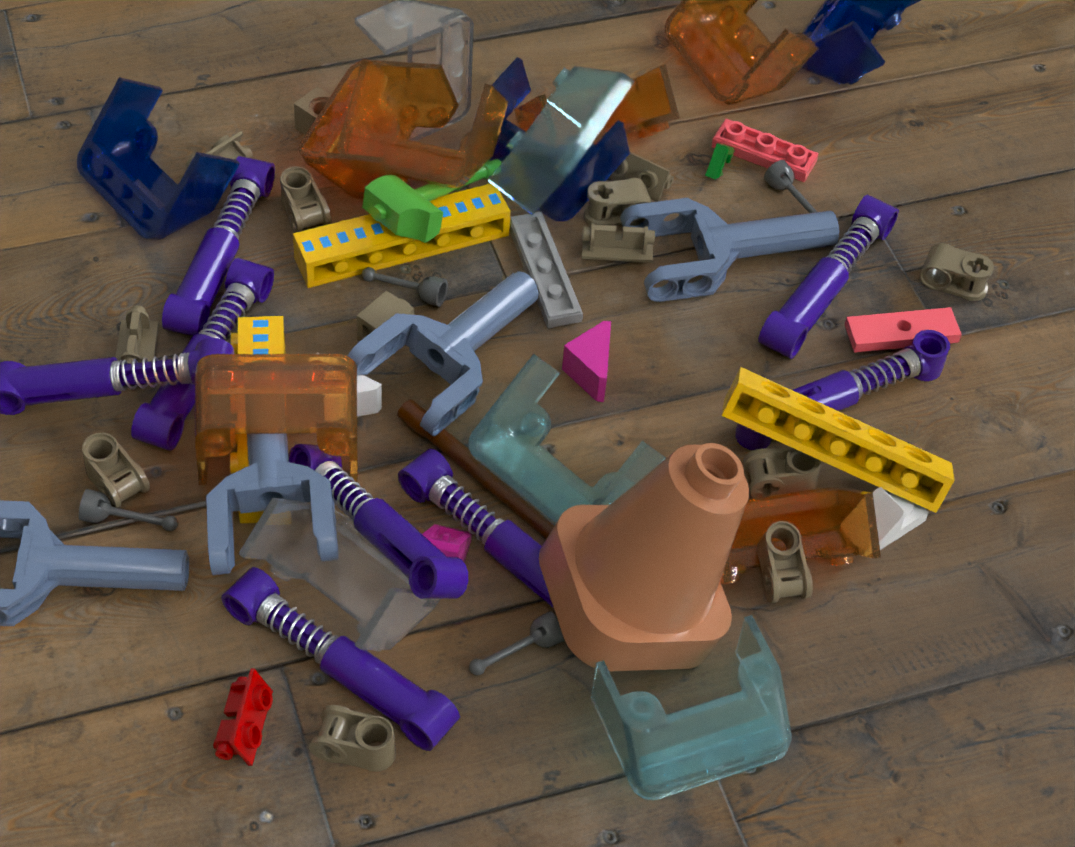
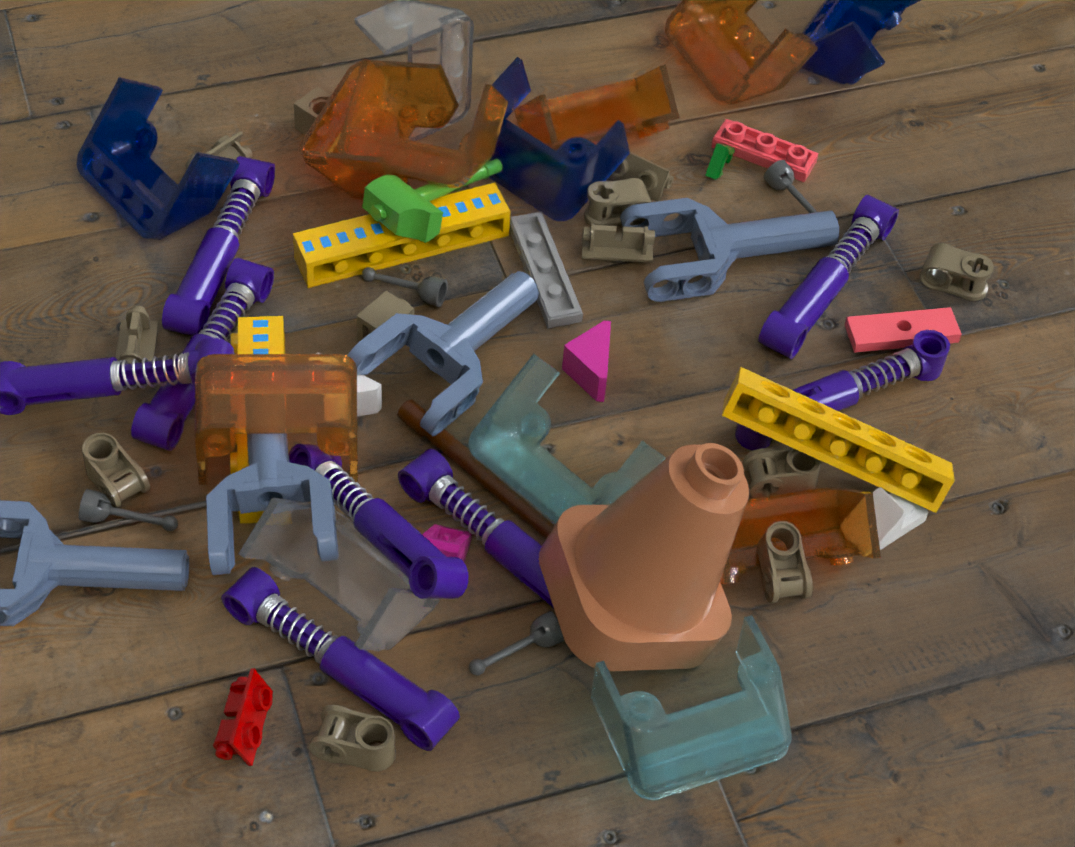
dark tan piece [280,166,331,233] -> none
clear light blue windscreen [488,66,634,215] -> none

